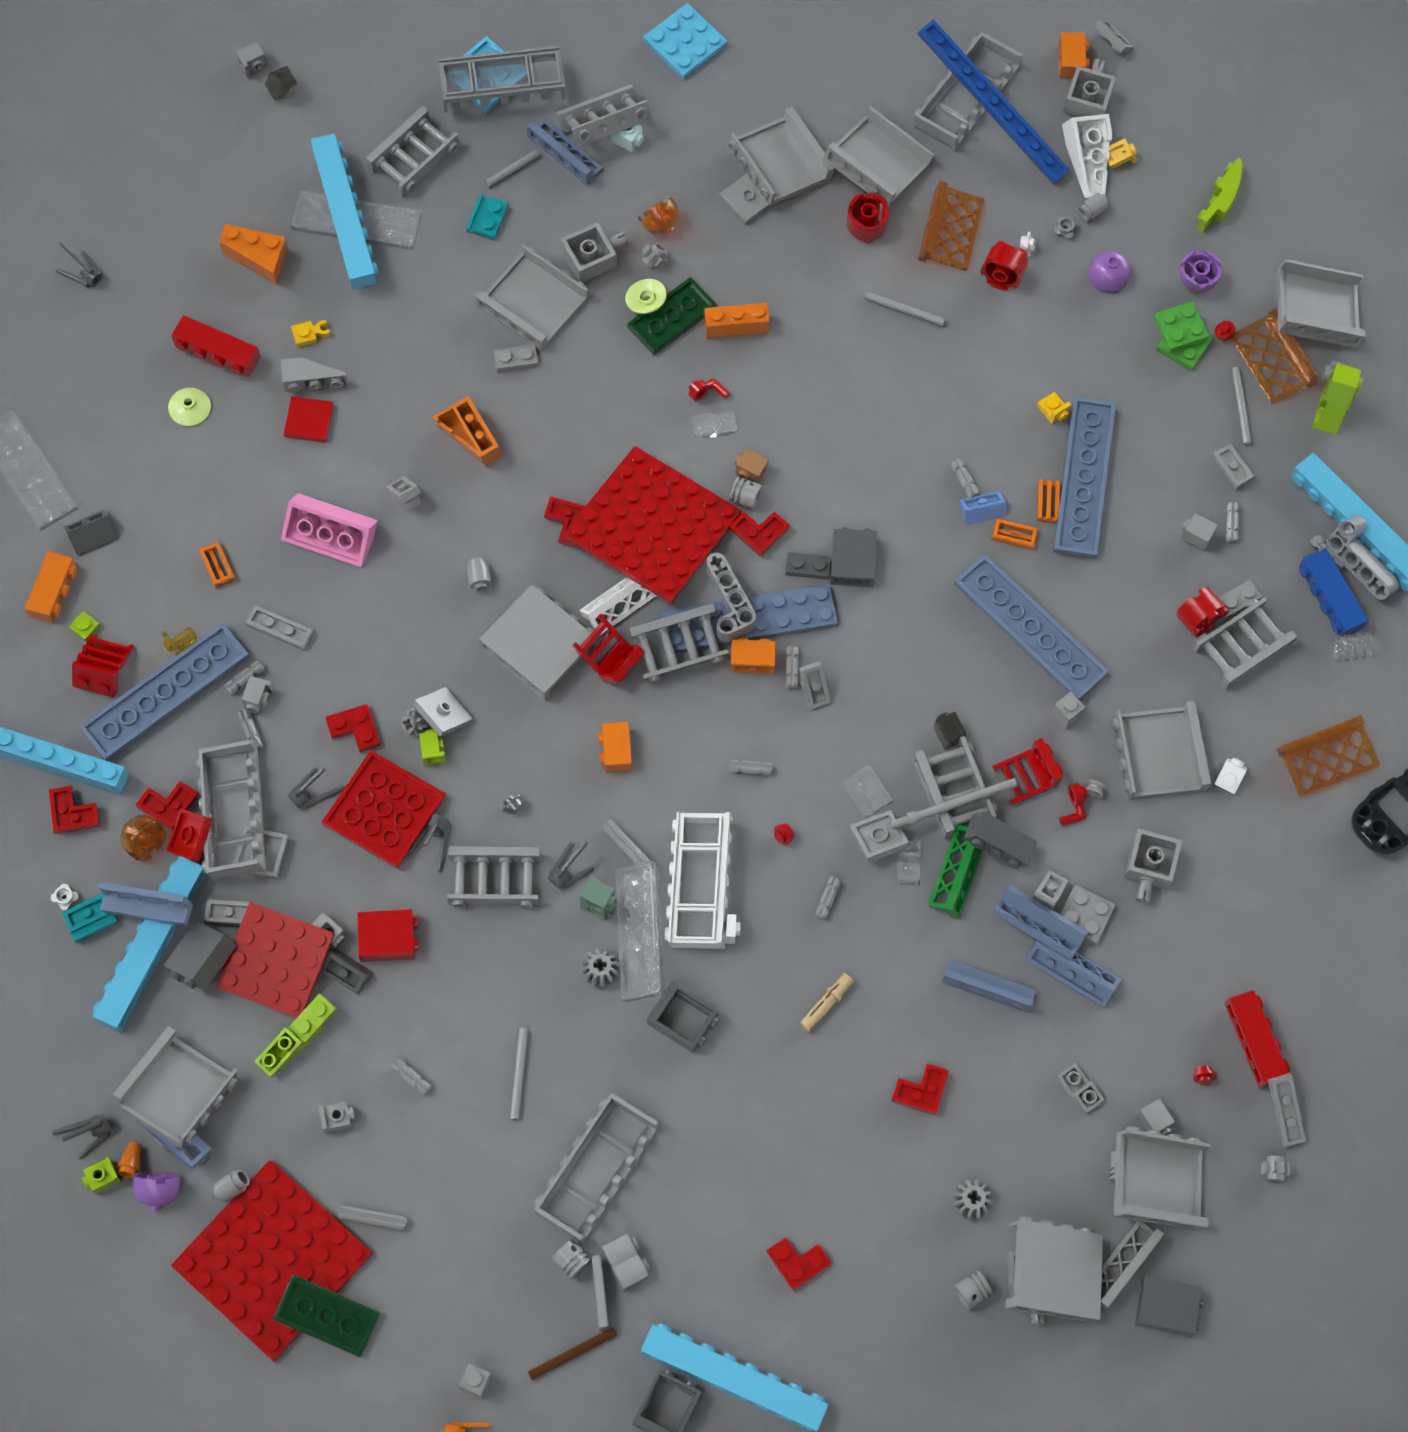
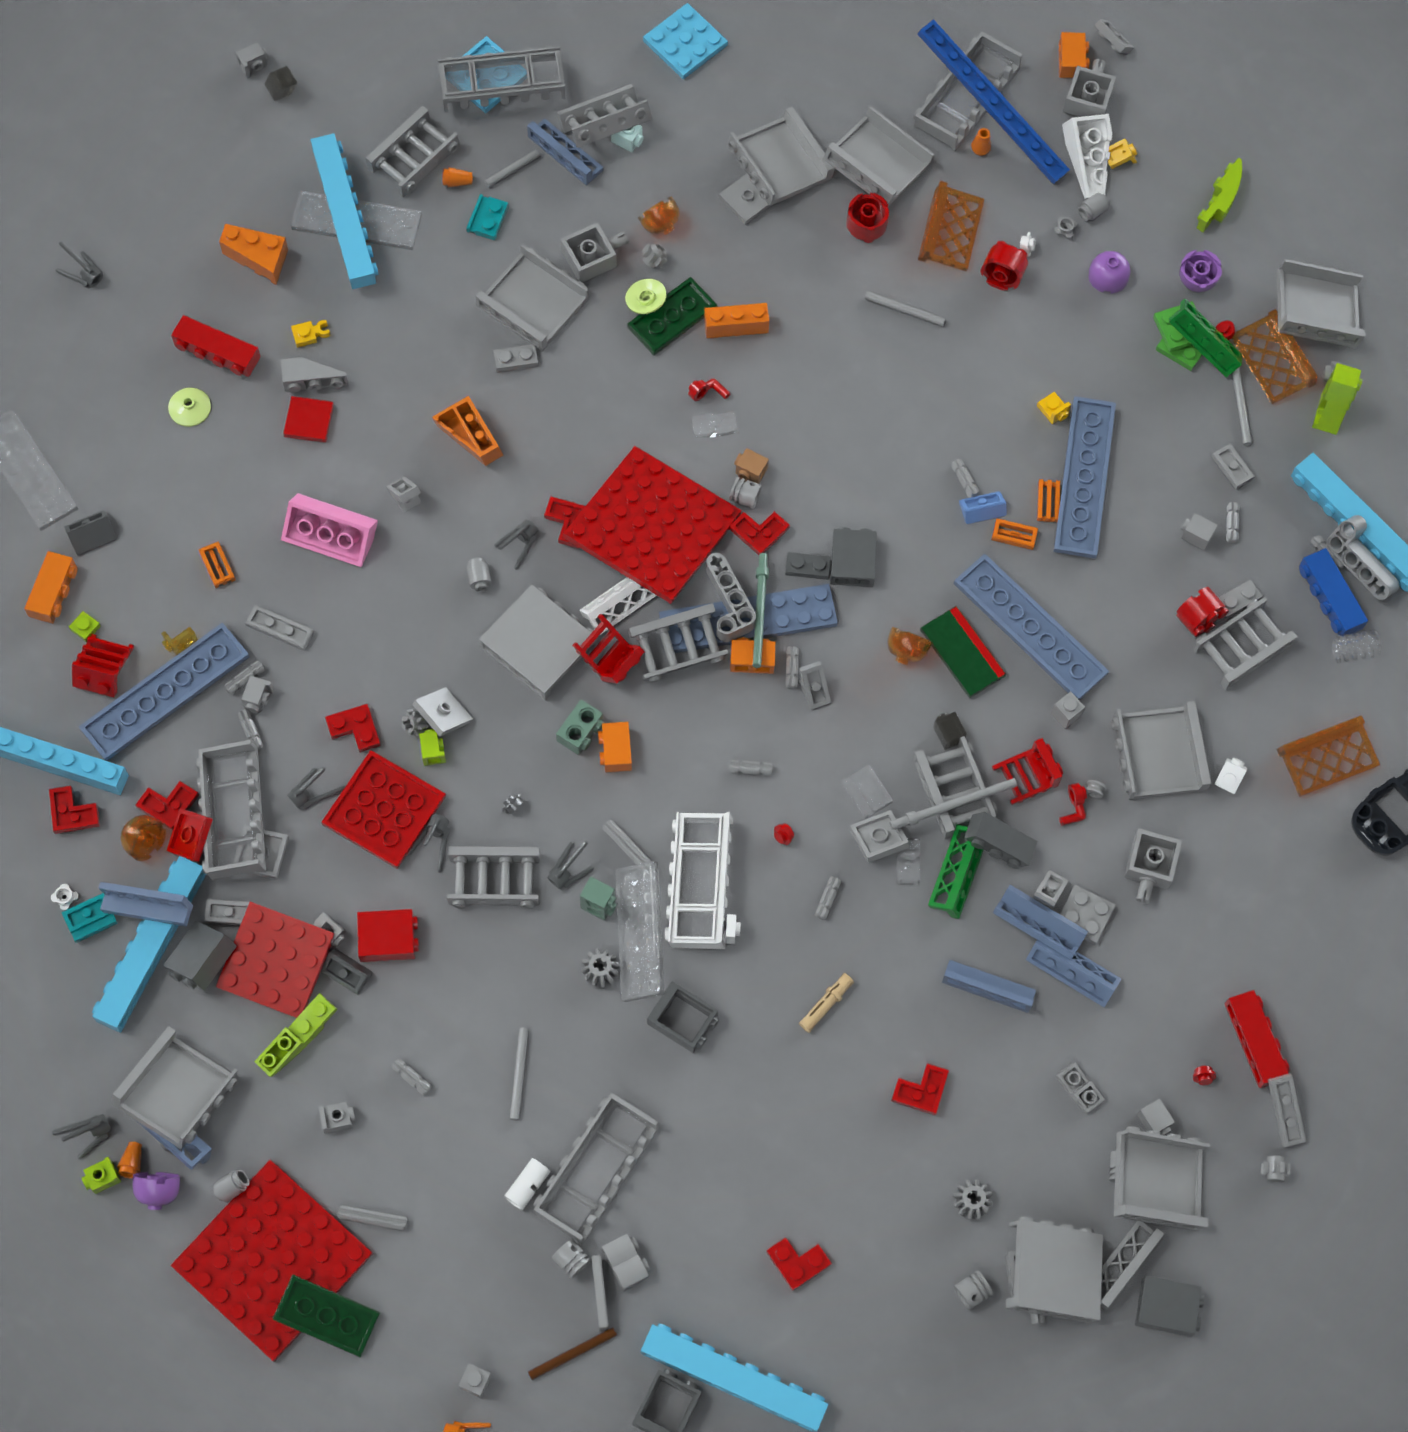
none -> orange cone [442,167,472,188]
none -> dark grey plant [494,519,538,569]
none -> white pin [504,1158,550,1210]
none -> sand green brick [556,700,604,755]
none -> sand green bar [752,553,769,668]
none -> clear orange cylinder [887,627,932,665]
none -> dark green tile [920,606,1006,699]
none -> orange cone [971,128,991,156]
none -> green fence [1169,298,1242,377]

